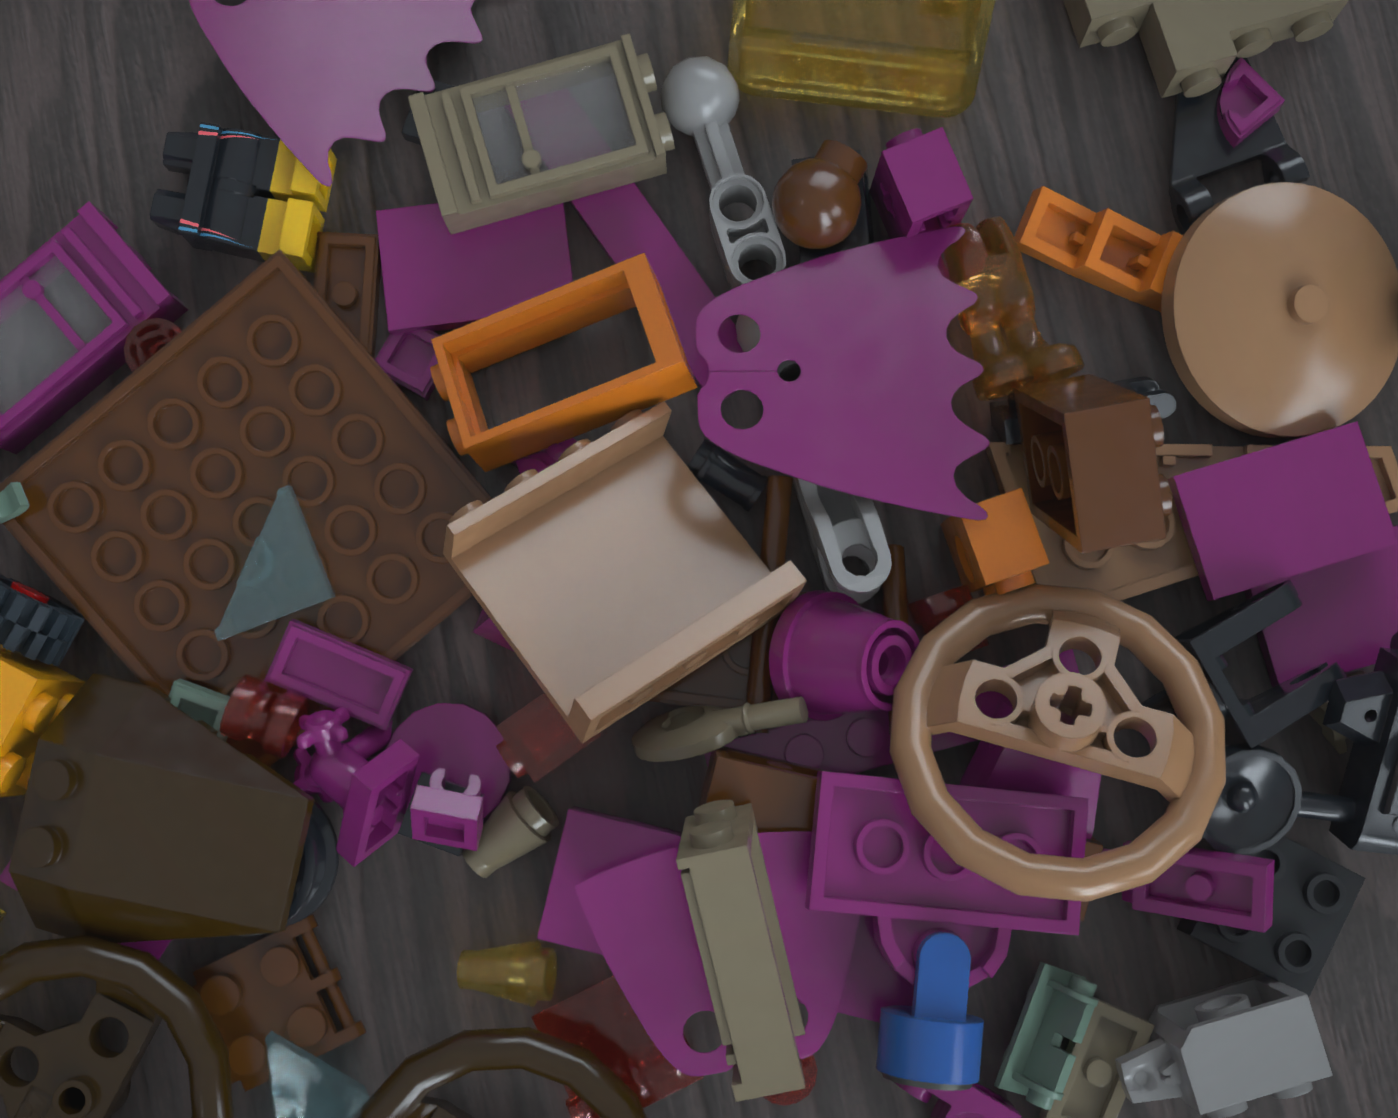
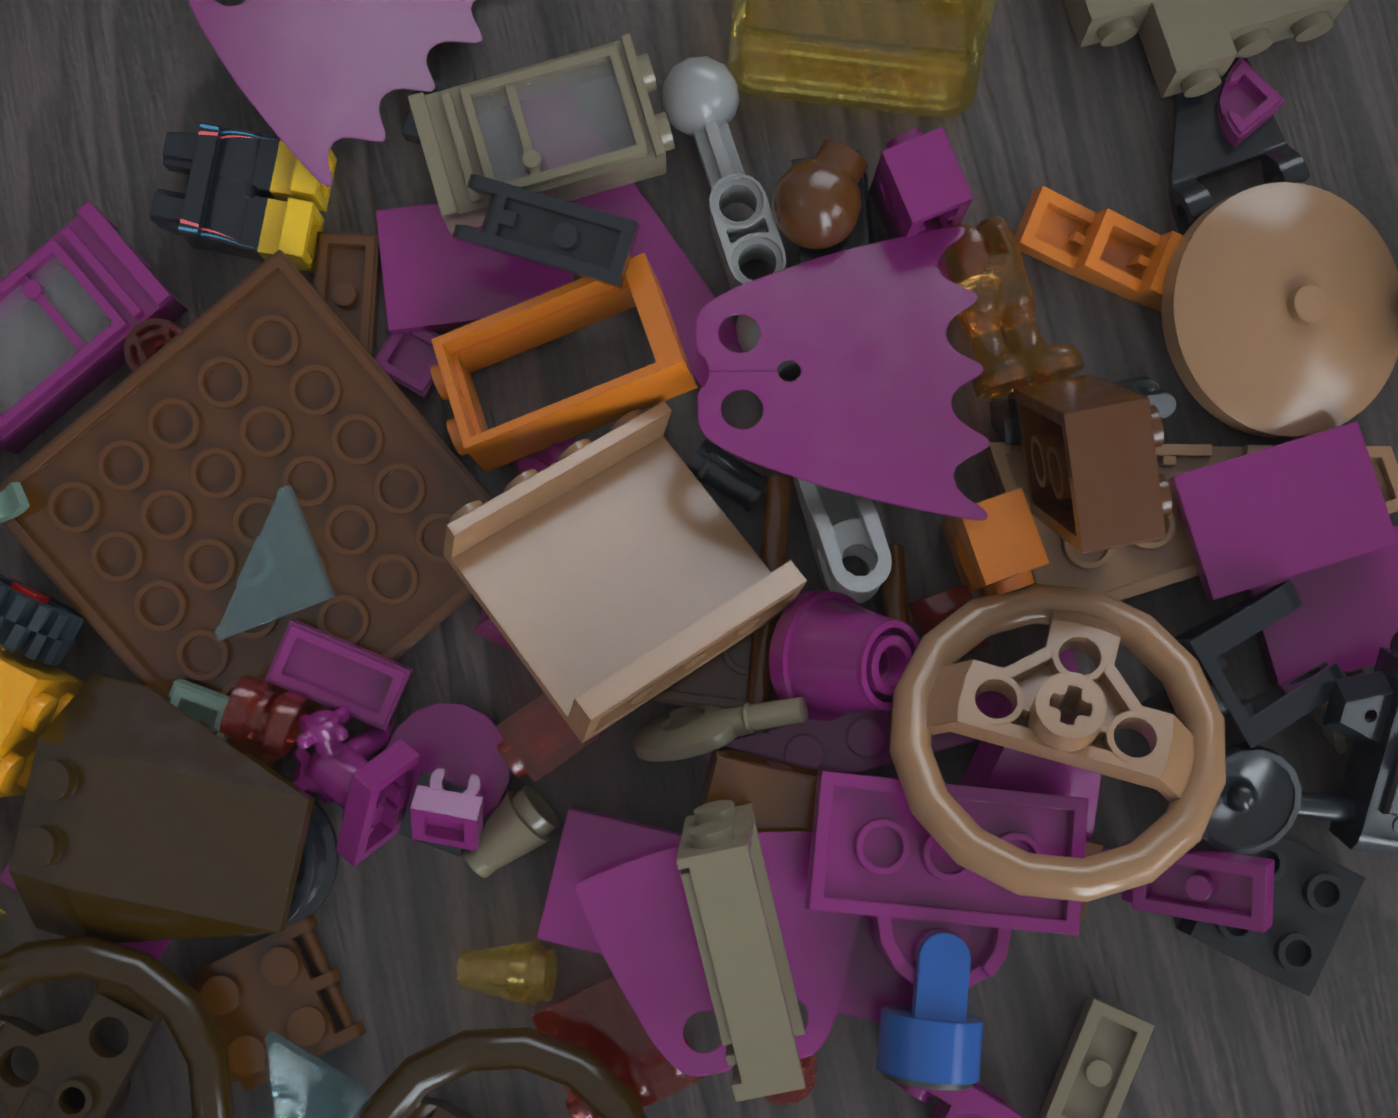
sand green hinge [994,961,1099,1111] -> none
light grey hinge [1115,974,1333,1118] -> none
none -> black hinge [452,174,640,288]

